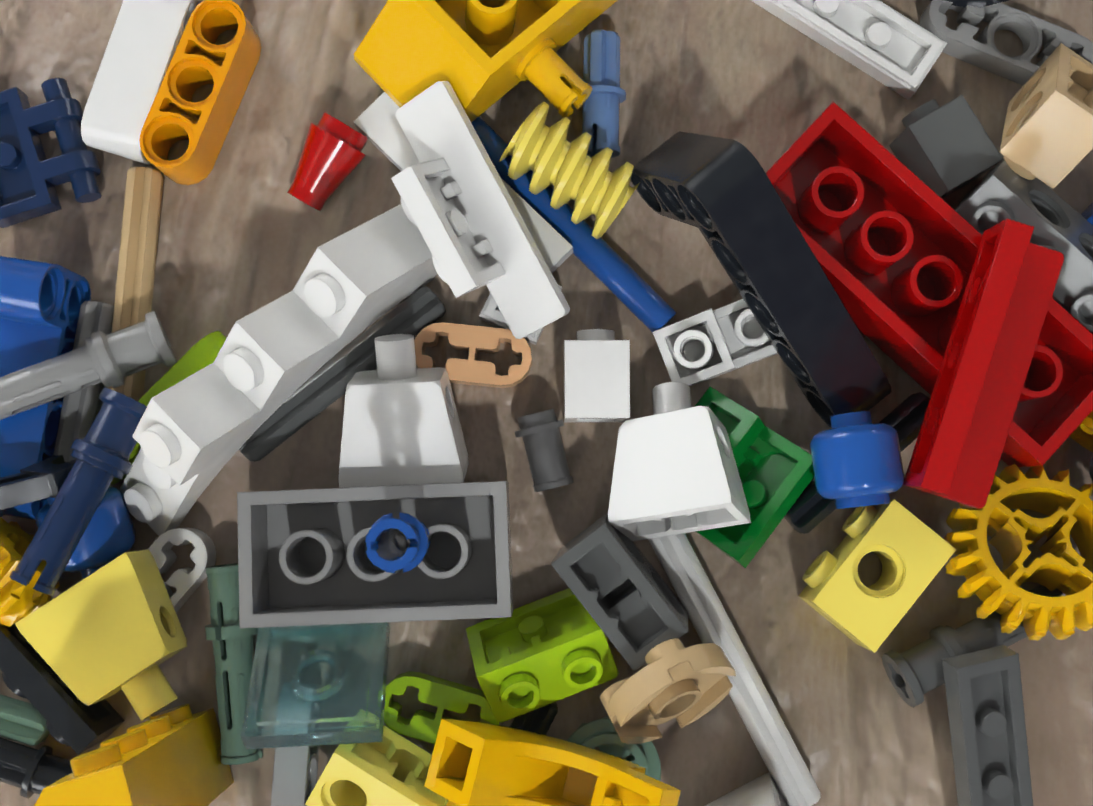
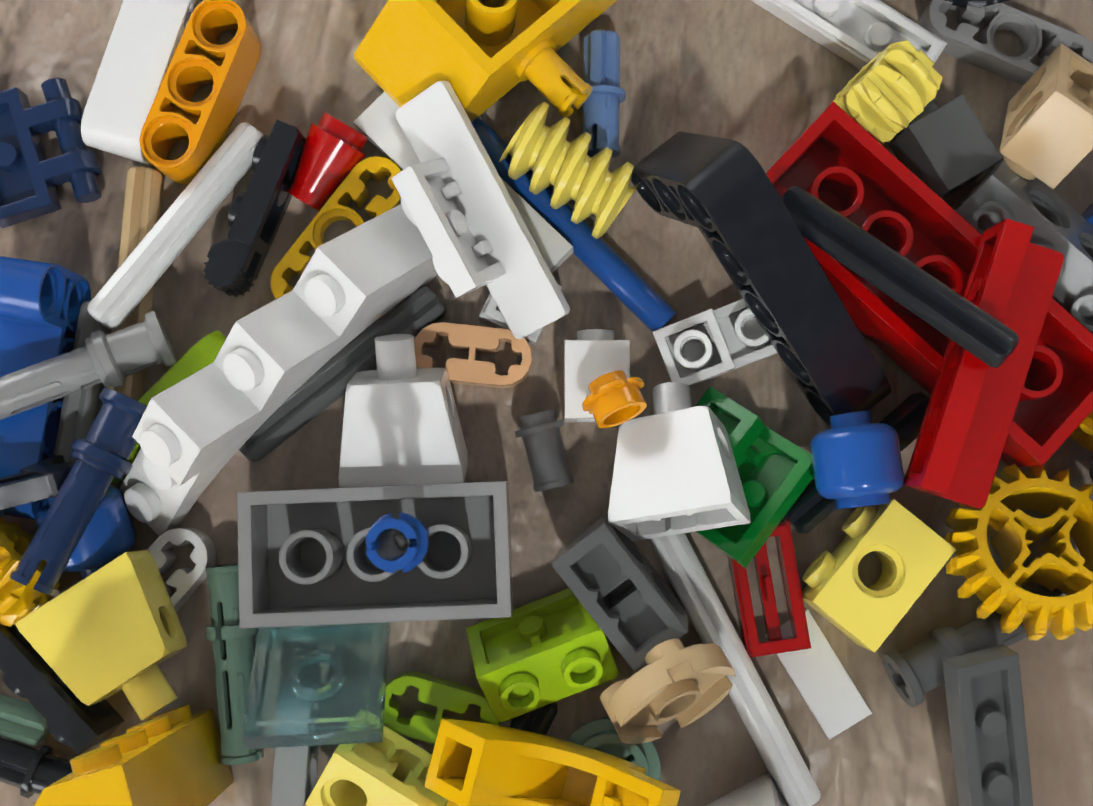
none -> white axle [87,122,264,330]
none -> black hinge [203,119,306,297]
none -> yellow beam [270,156,401,299]
none -> light orange plate [582,370,647,428]
none -> red tile [728,521,811,658]
none -> white sticker [765,609,872,740]
none -> black axle [781,186,1019,368]
none -> light yellow gear [833,40,943,145]

